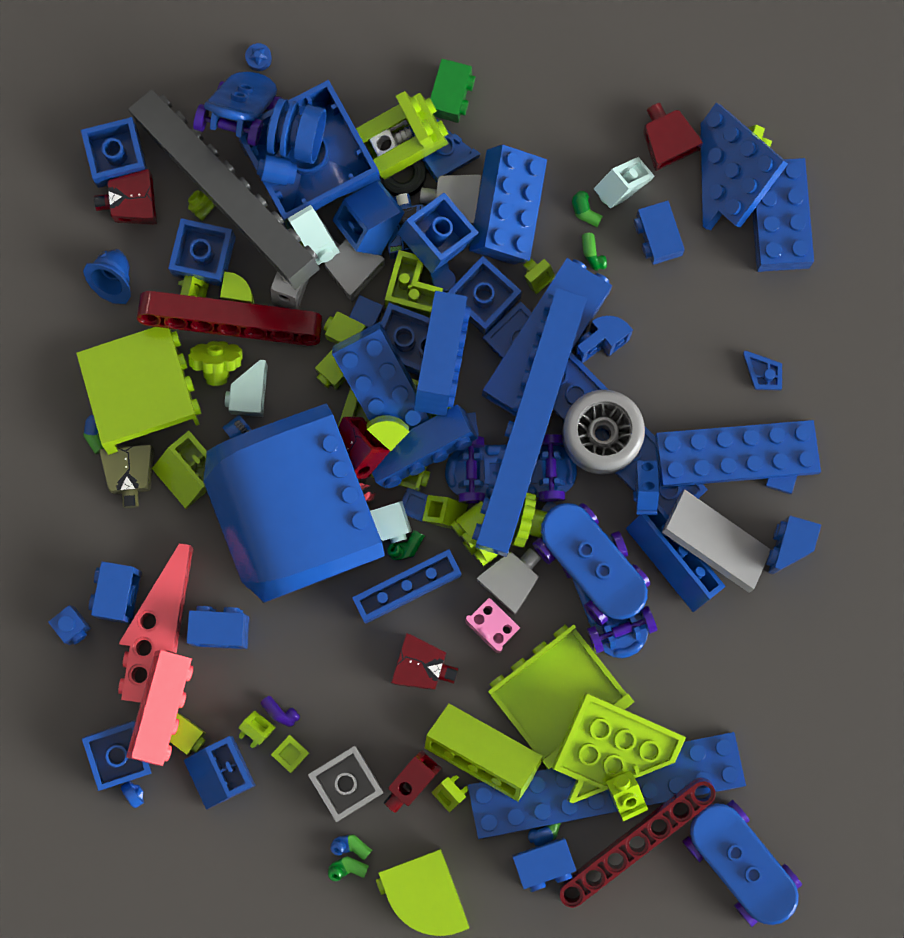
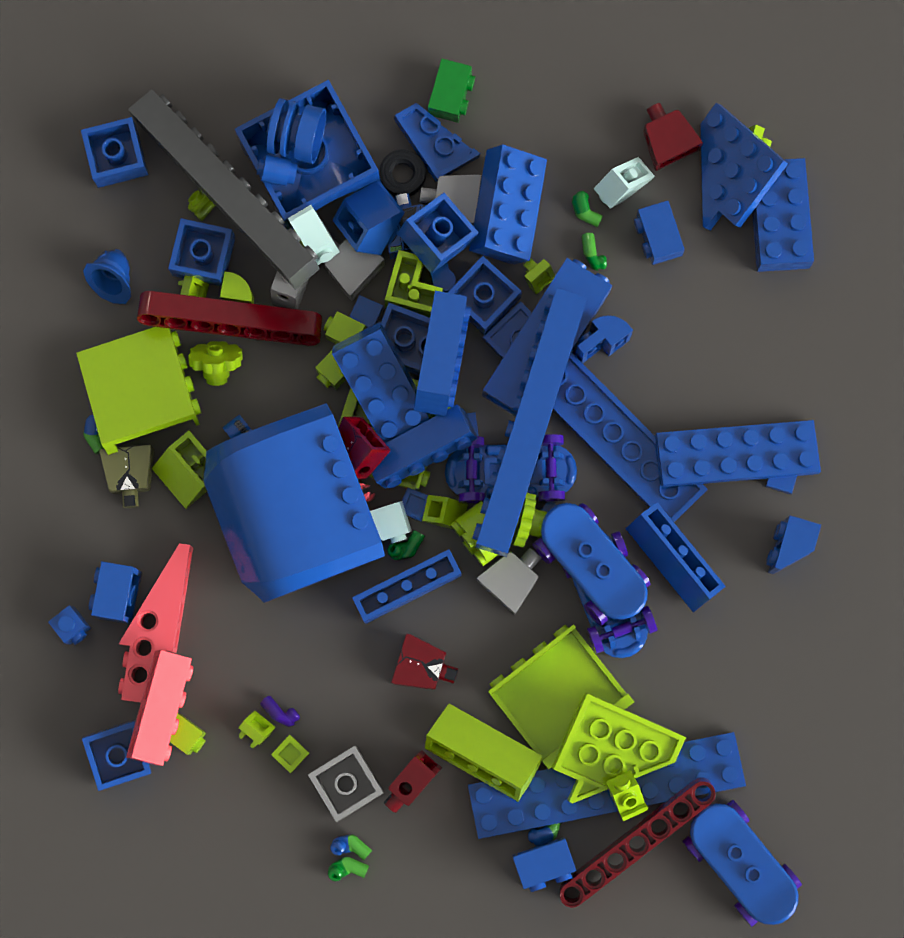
dark red torso [94,169,157,225] -> none
blue tile [121,781,144,808] -> none
blue slope [184,736,256,810] -> none
blue brick [187,606,249,649] -> none
blue piece [193,72,282,146] -> none
light aqua slope [225,360,268,417] -> none
blue tile [245,43,272,71] -> none
lime brick [356,91,449,180] -> none
lime brick [366,415,409,451] -> none
lime brick [376,849,469,936] -> none
lime tile [431,775,468,813] -> none
bright pink piece [465,598,520,653] -> none
light grey wheel [562,389,645,474] -> none
blue piece [633,461,659,515] -> none
light grey tile [662,490,770,593] -> none
blue piece [743,351,782,390] -> none

